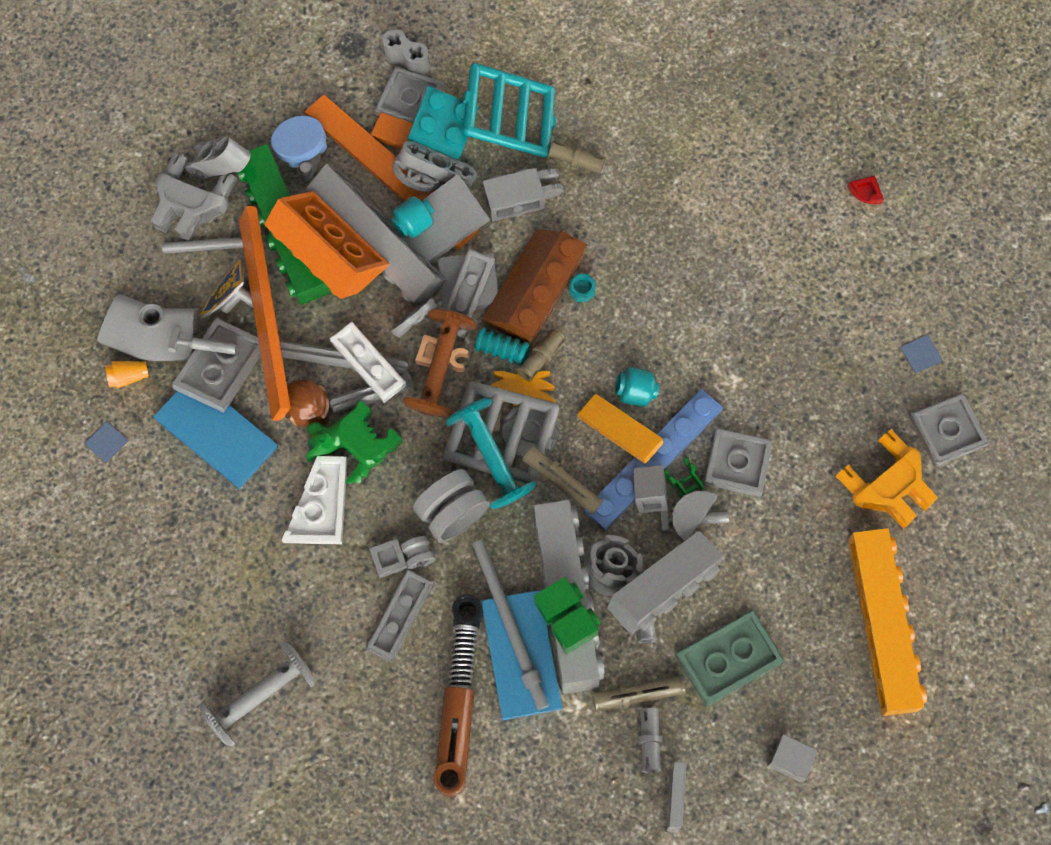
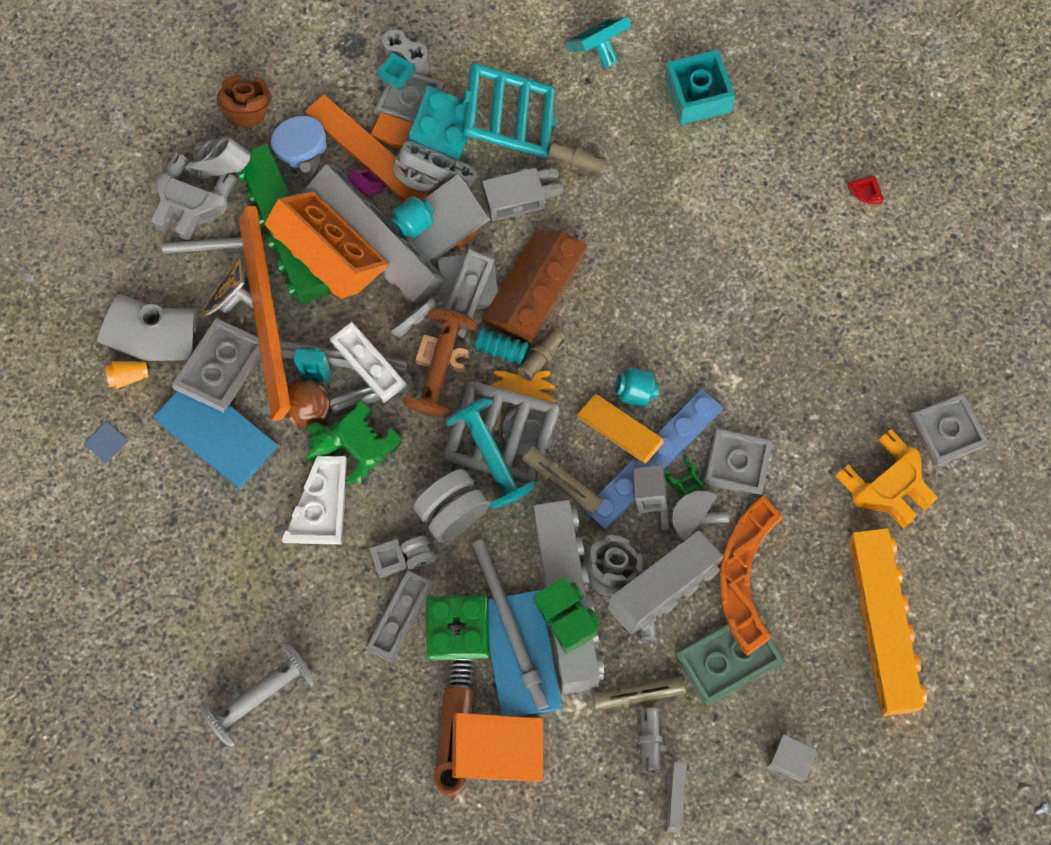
light grey piece [168,326,237,355] -> none
teal tile [569,274,596,302] -> none
sand blue sticker [901,335,943,373] -> none
none -> dark orange cone [216,75,271,128]
none -> teal plate [294,347,332,383]
none -> magenta tile [348,168,386,196]
none -> teal plate [377,53,416,91]
none -> green brick [426,595,490,661]
none -> orange tile [452,713,544,782]
none -> teal tile [565,17,632,68]
none -> teal brick [664,49,735,125]
none -> orange tile [720,495,783,656]

